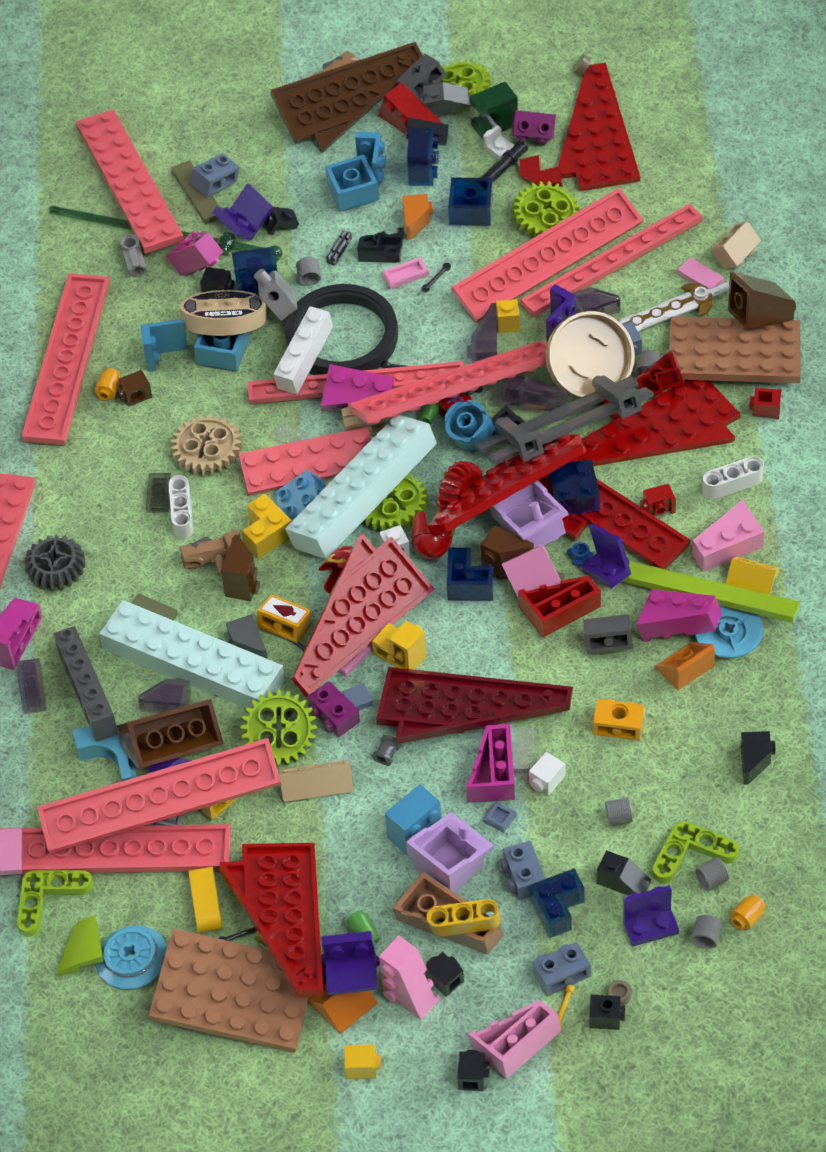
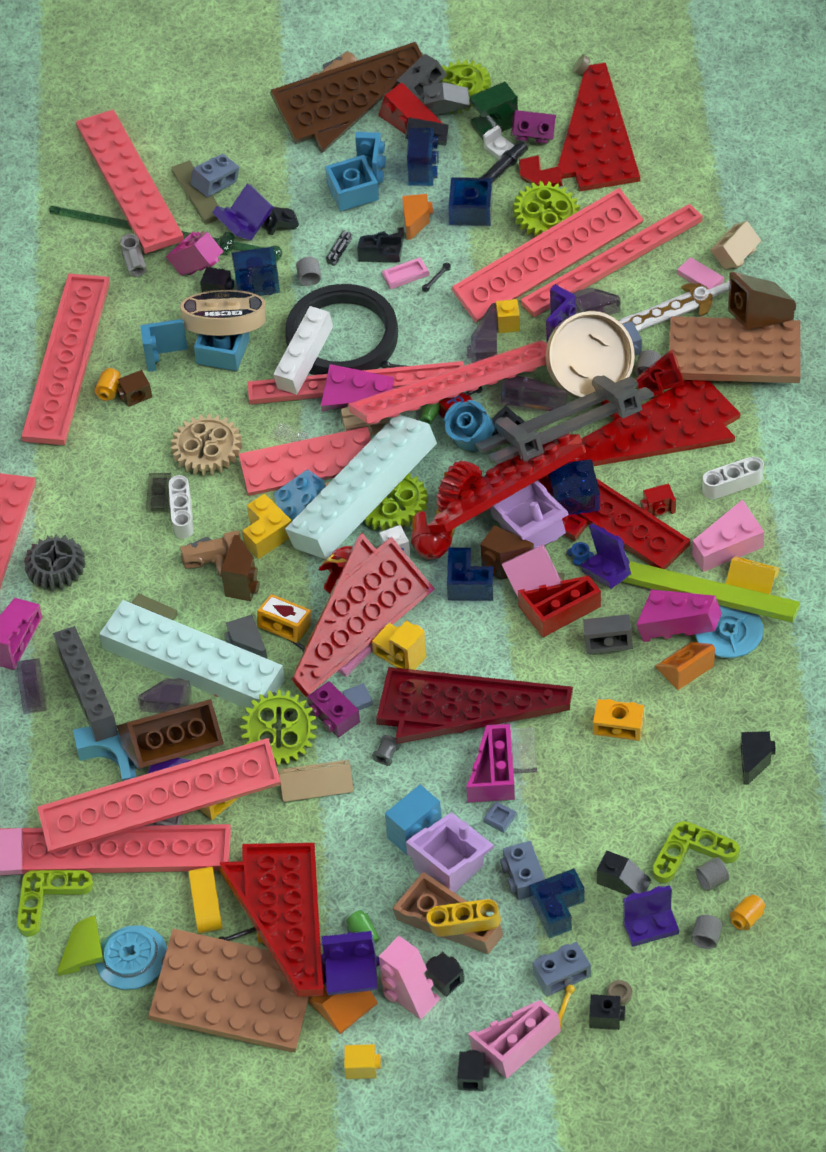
light grey torso [254,269,297,321] -> none
white brick [529,752,566,795] -> none
light grey piece [605,797,633,826] -> none
red brick [749,388,782,420] -> none

